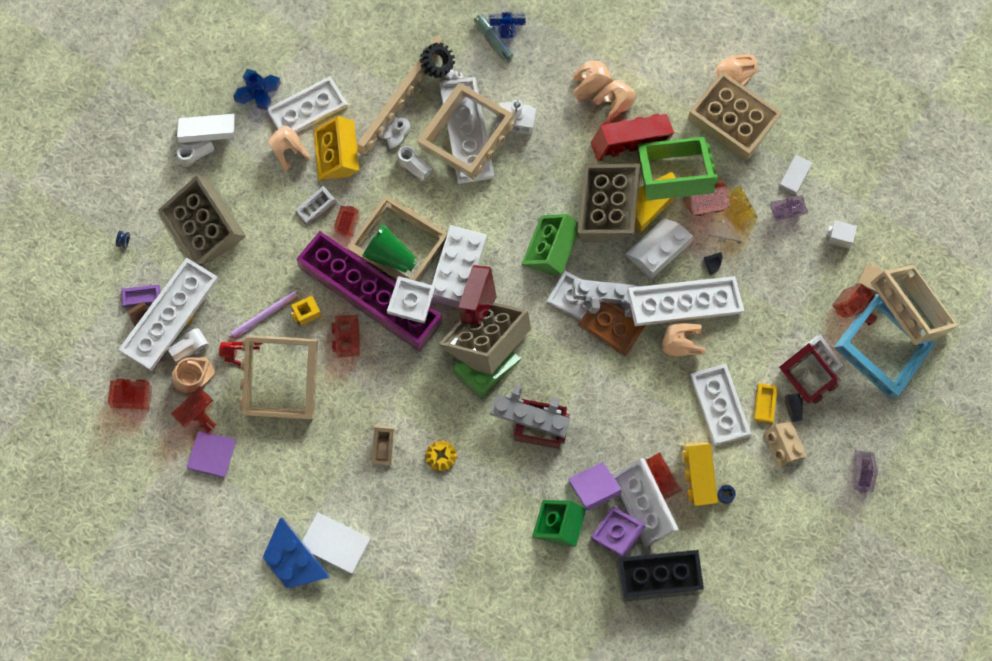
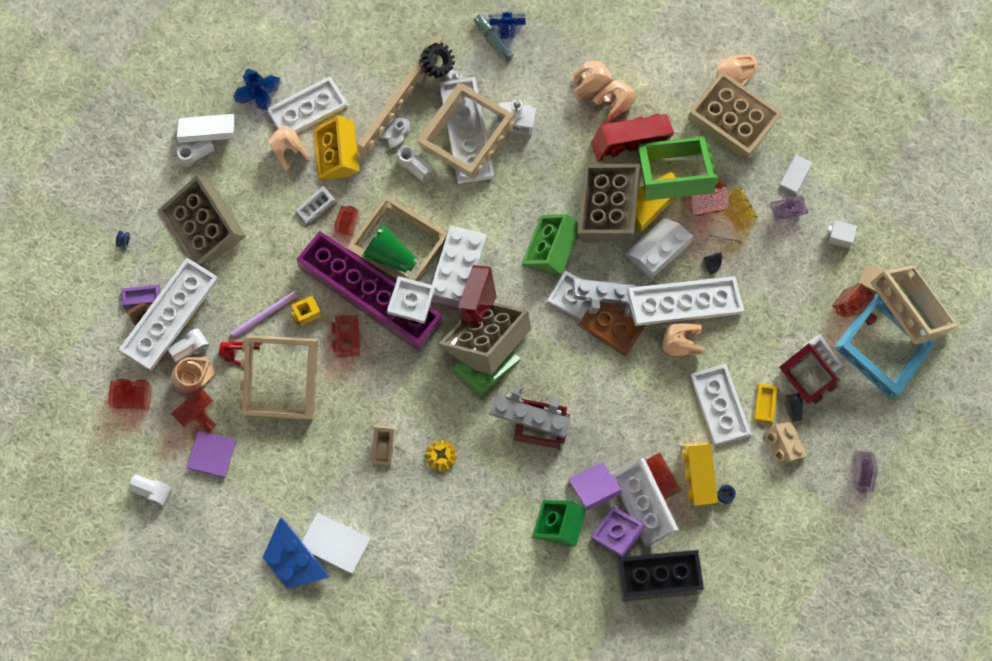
none -> white piece [128,474,171,506]

